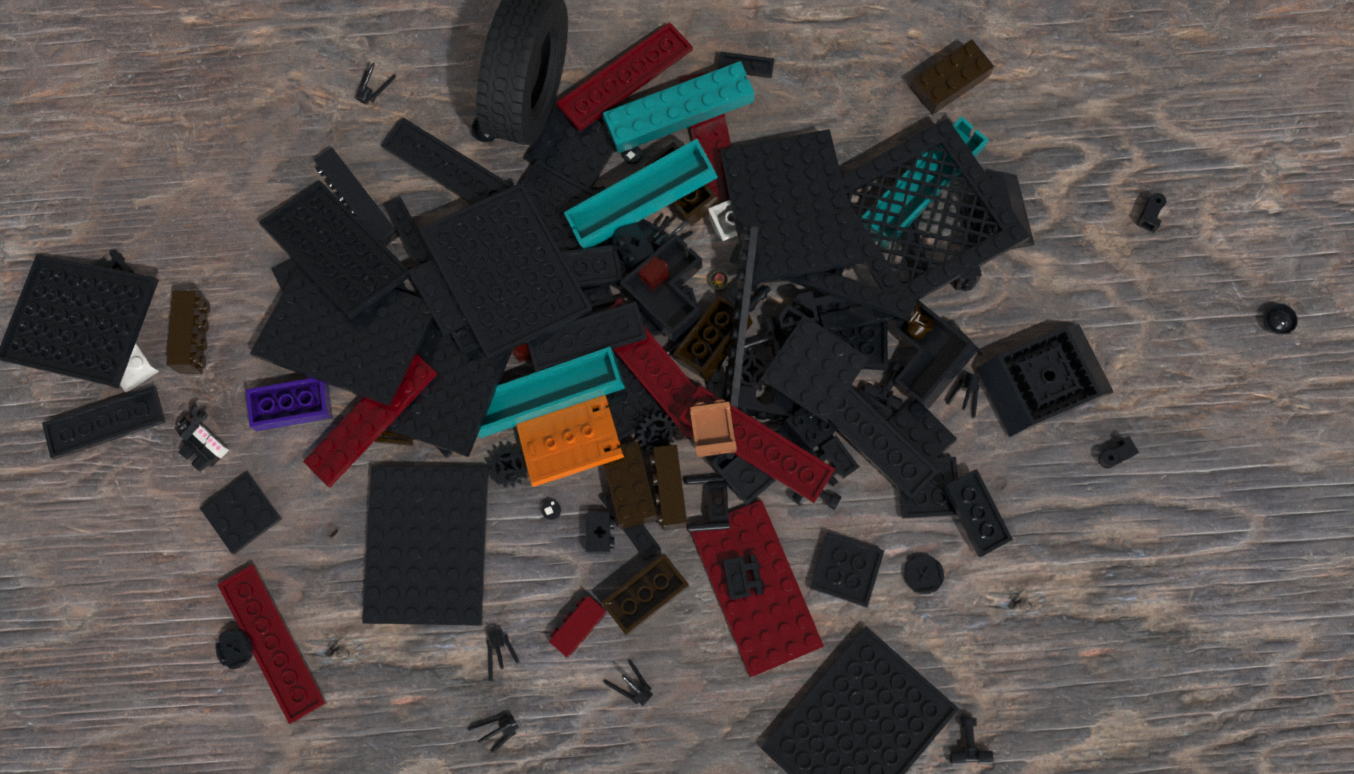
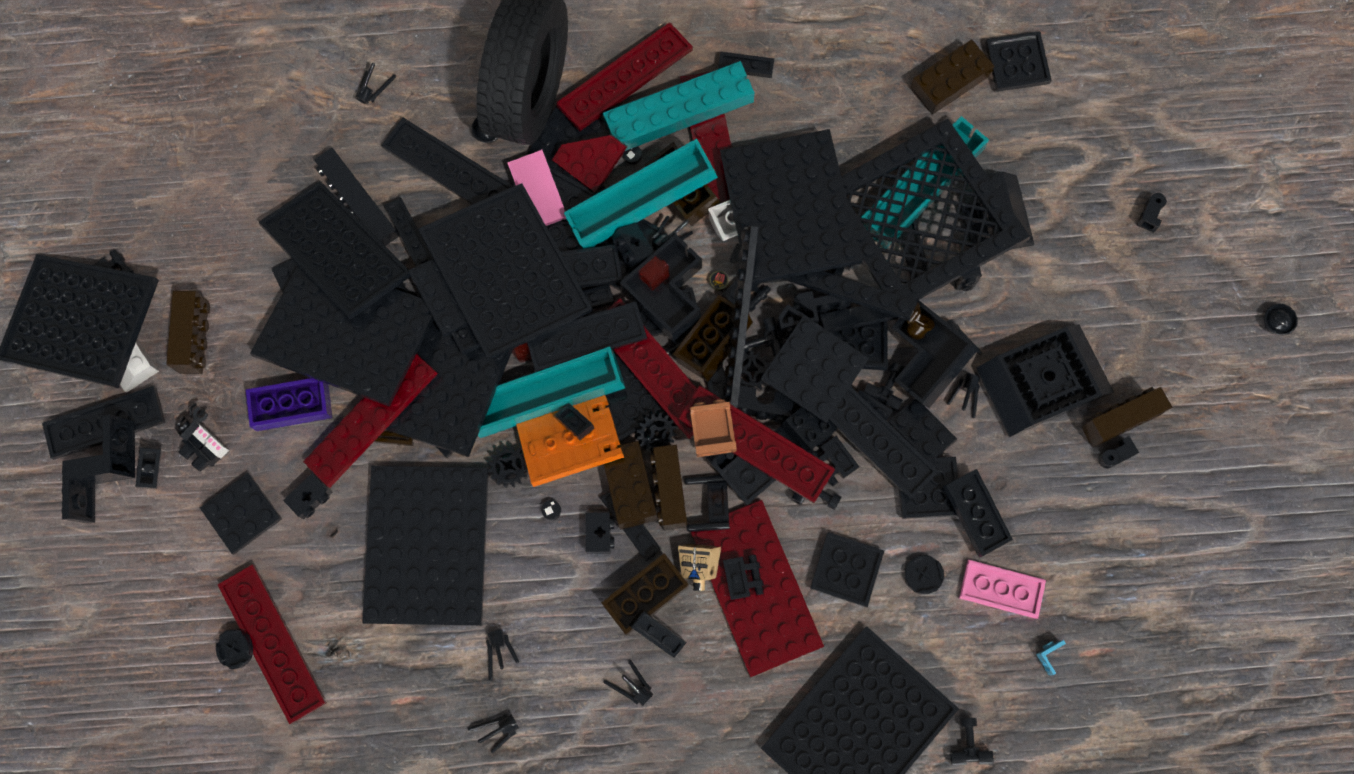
dark red brick [549,596,608,658] -> none
none -> black bracket [61,415,135,524]
none -> black brick [135,448,161,489]
none -> black brick [283,473,333,519]
none -> bright pink tile [507,150,567,226]
none -> dark red plate [552,135,628,193]
none -> black plate [554,403,595,441]
none -> black tile [629,609,687,658]
none -> tan torso [678,544,721,591]
none -> bright pink tile [959,560,1046,619]
none -> black plate [985,31,1052,92]
none -> medium azure bracket [1036,640,1066,675]
none -> dark brown brick [1081,387,1173,448]

